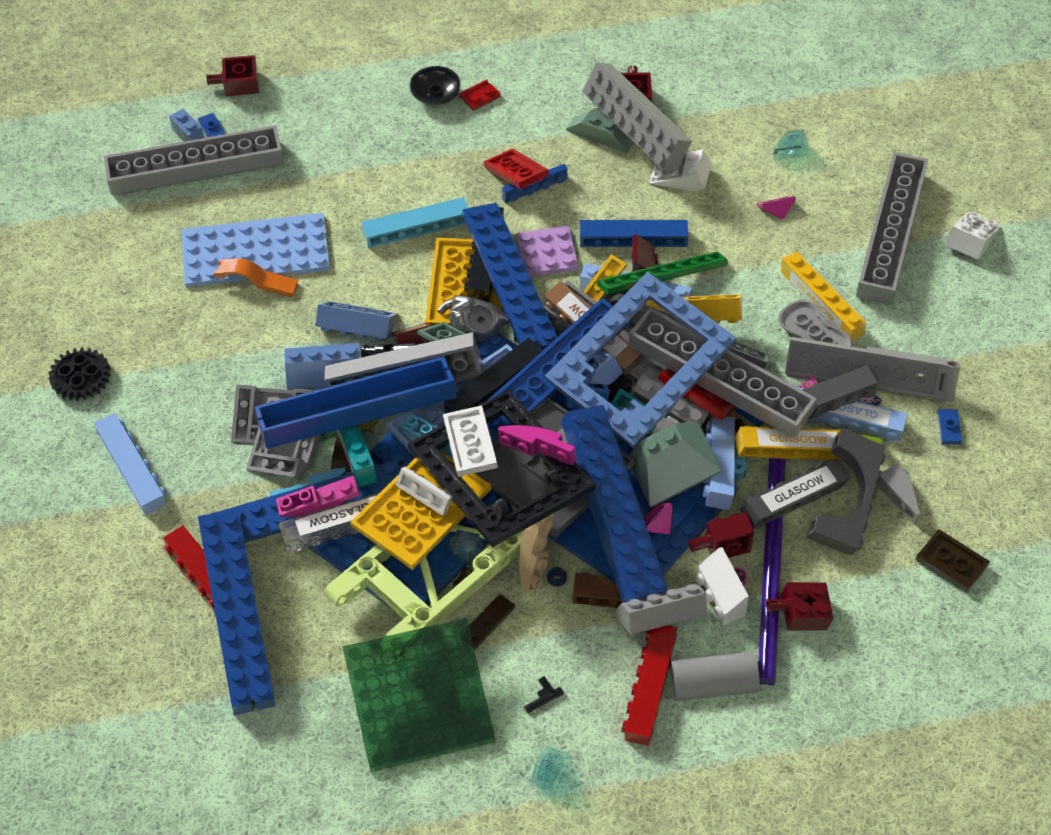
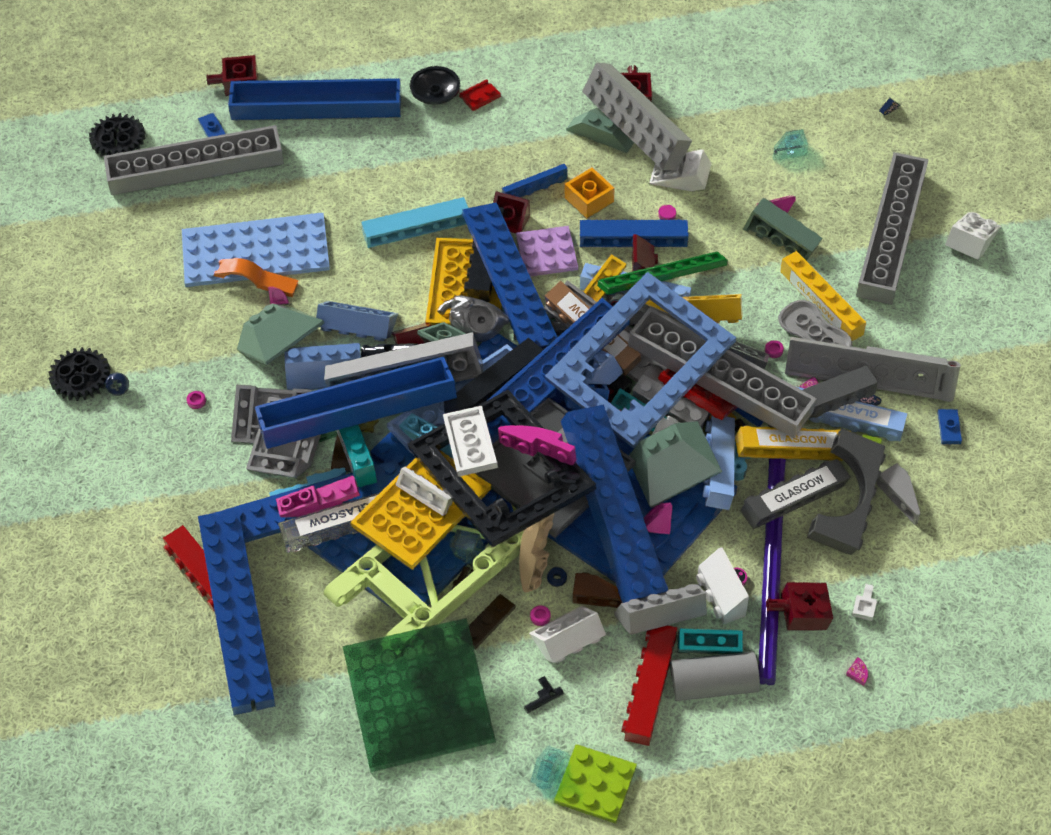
light blue brick [94,413,167,515] -> none
medium blue brick [169,109,205,142] -> none
red plate [483,148,549,189] -> none
dark red brick [688,512,754,558] -> none
dark brown plate [915,529,990,592] -> none
none -> black gear [89,113,146,157]
none -> dark blue piece [106,372,129,396]
none -> dark pink tile [186,391,206,409]
none -> blue piece [228,78,402,120]
none -> sand green slope [237,303,324,365]
none -> dark pink tile [268,287,289,305]
none -> dark red slope [493,191,530,234]
none -> white slope [529,606,606,663]
none -> dark pink tile [530,605,551,626]
none -> lime plate [554,744,637,824]
none -> light orange brick [565,168,615,218]
none -> dark pink tile [658,205,676,220]
none -> teal brick [677,629,743,654]
none -> sand green wedge [743,197,823,261]
none -> dark pink tile [765,340,784,358]
none -> dark pink tile [846,657,868,686]
none -> white plate [852,584,877,621]
none -> dark blue tile [879,98,900,115]

